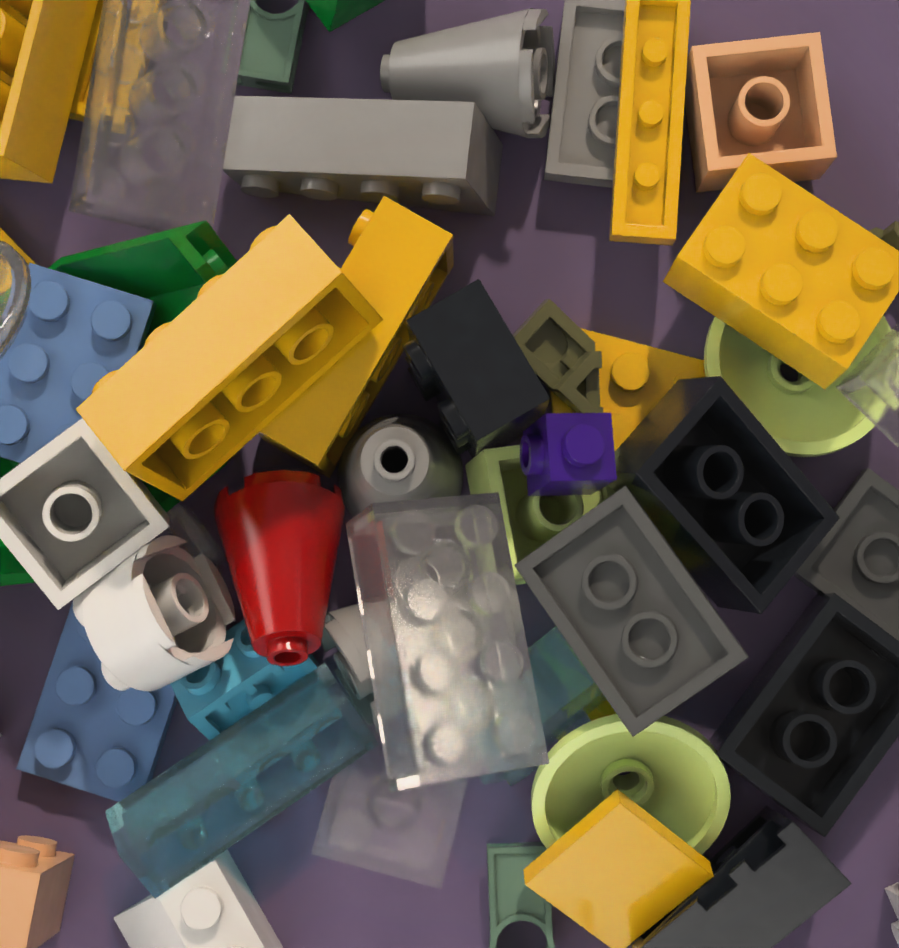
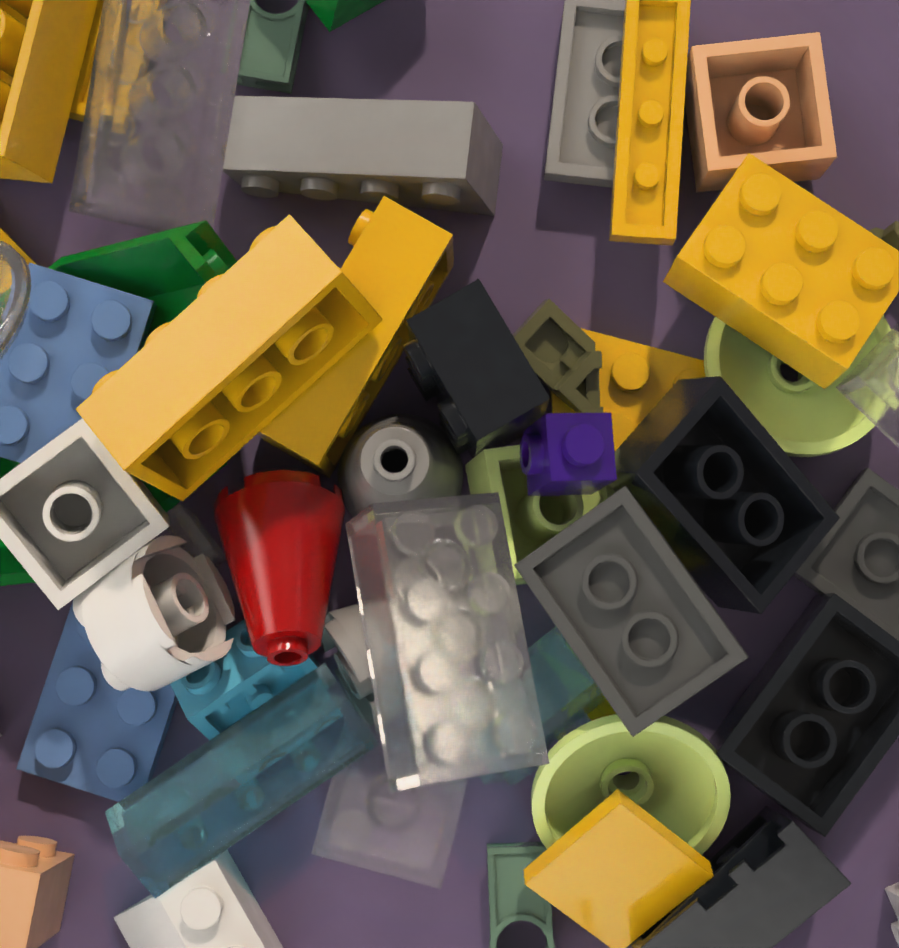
light grey cone [380,8,555,138] -> none

